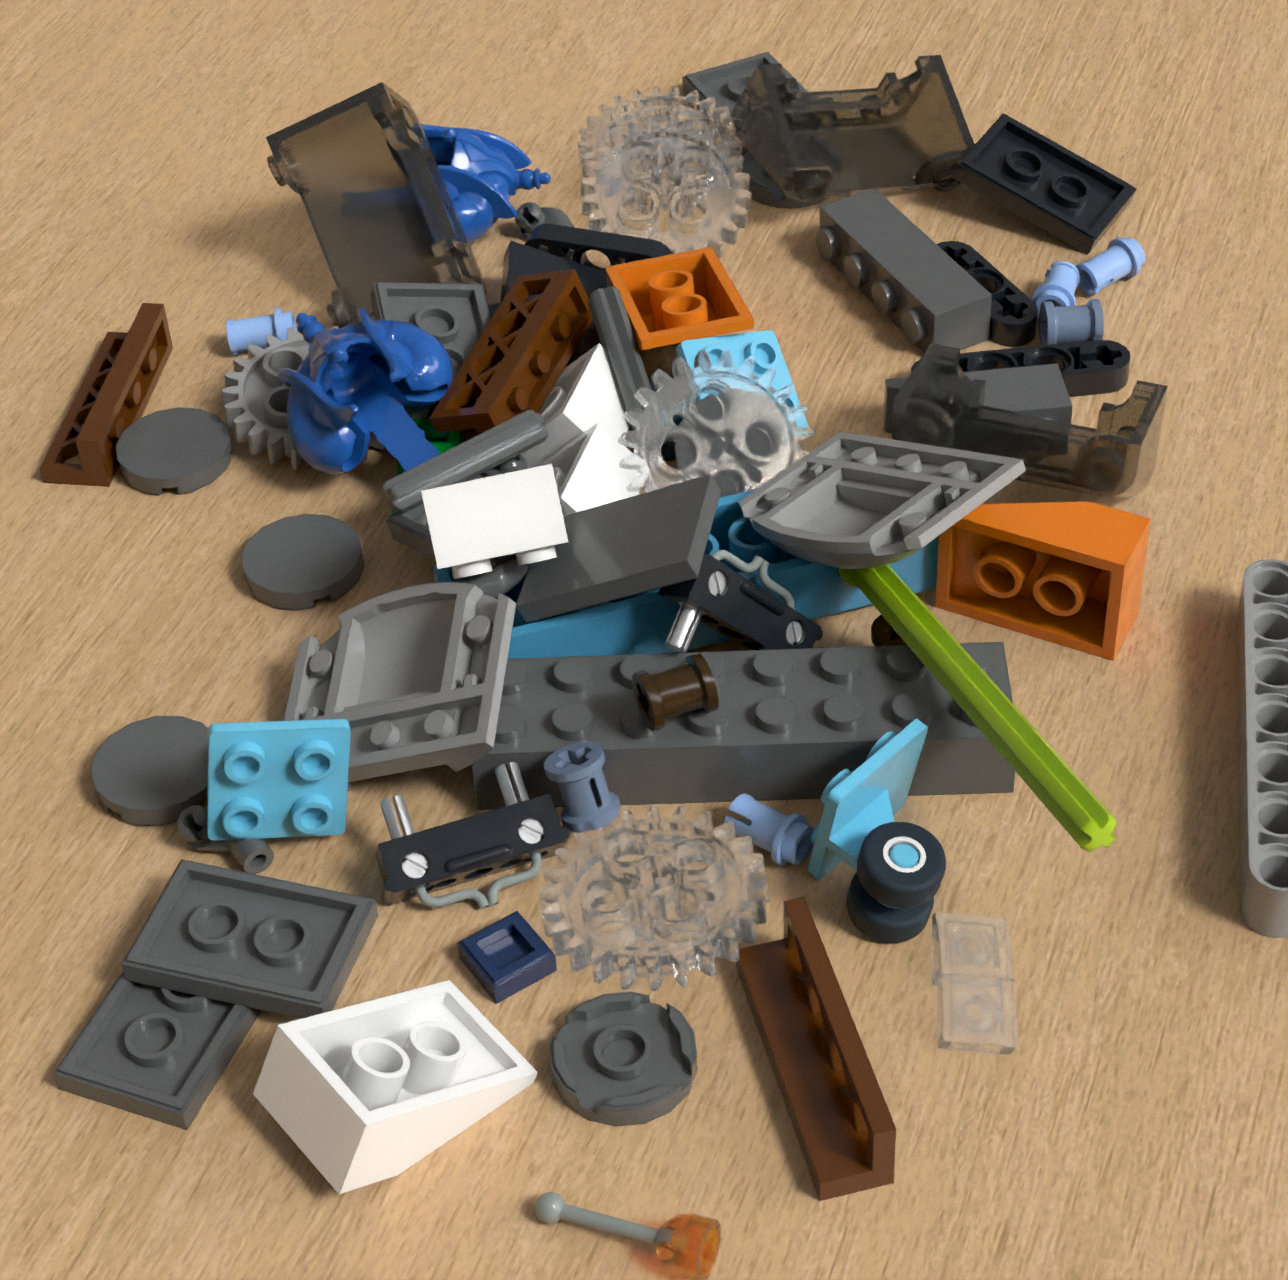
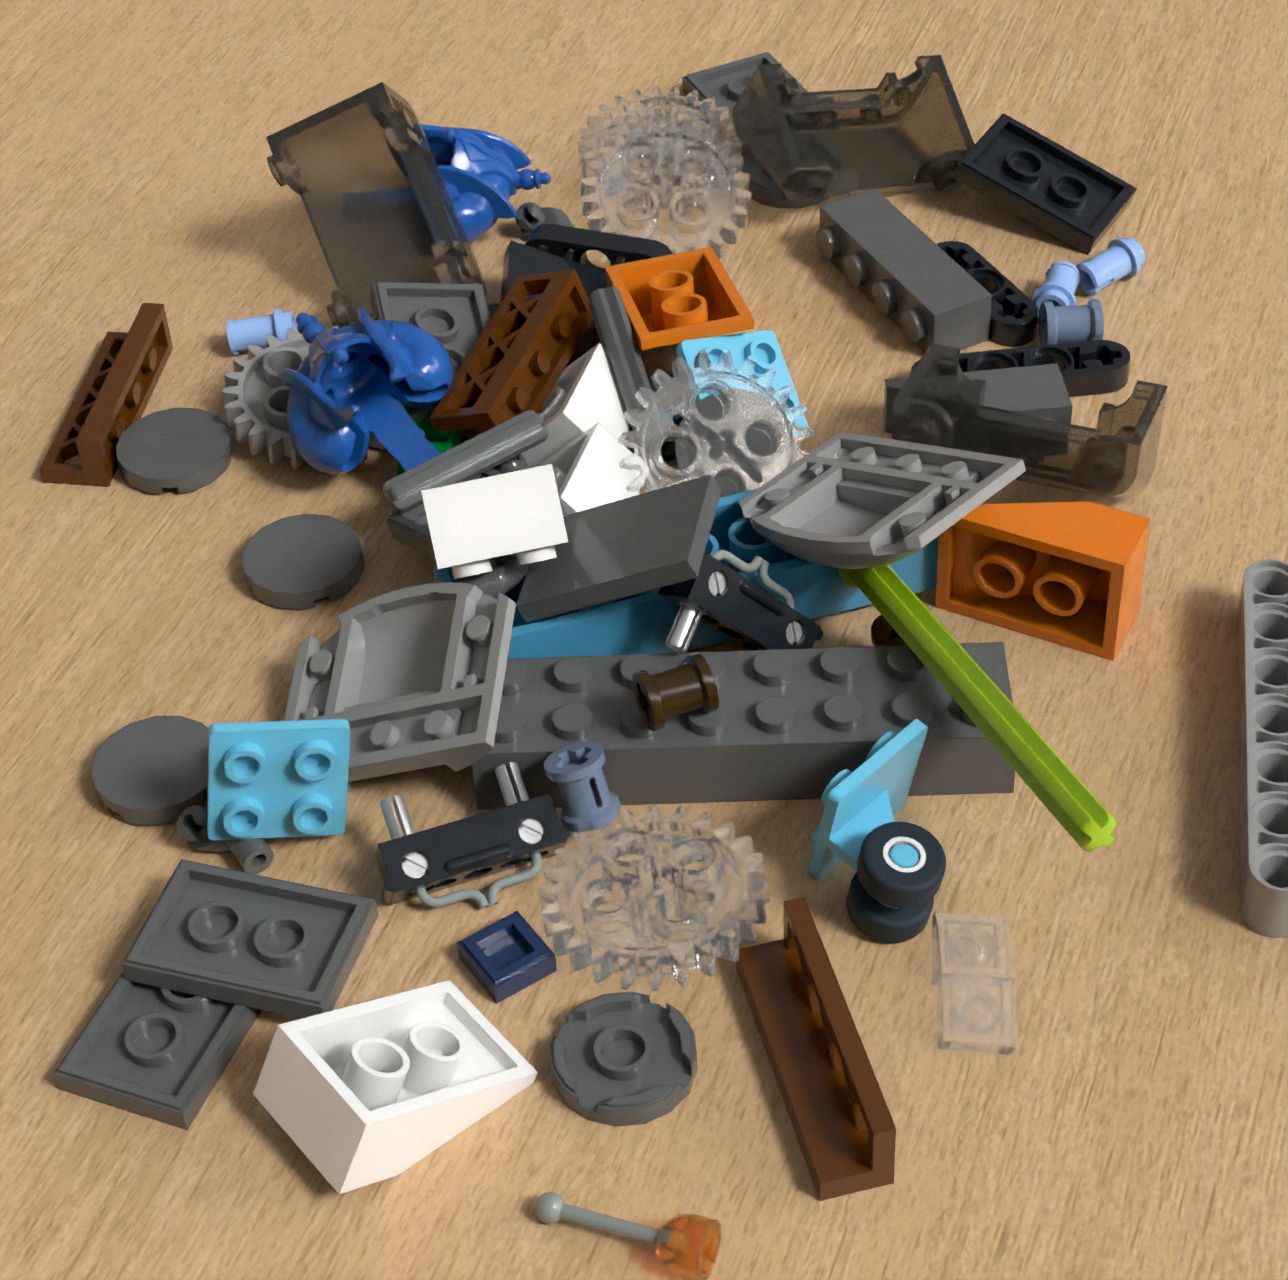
light blue pin [724,793,814,866] -> none

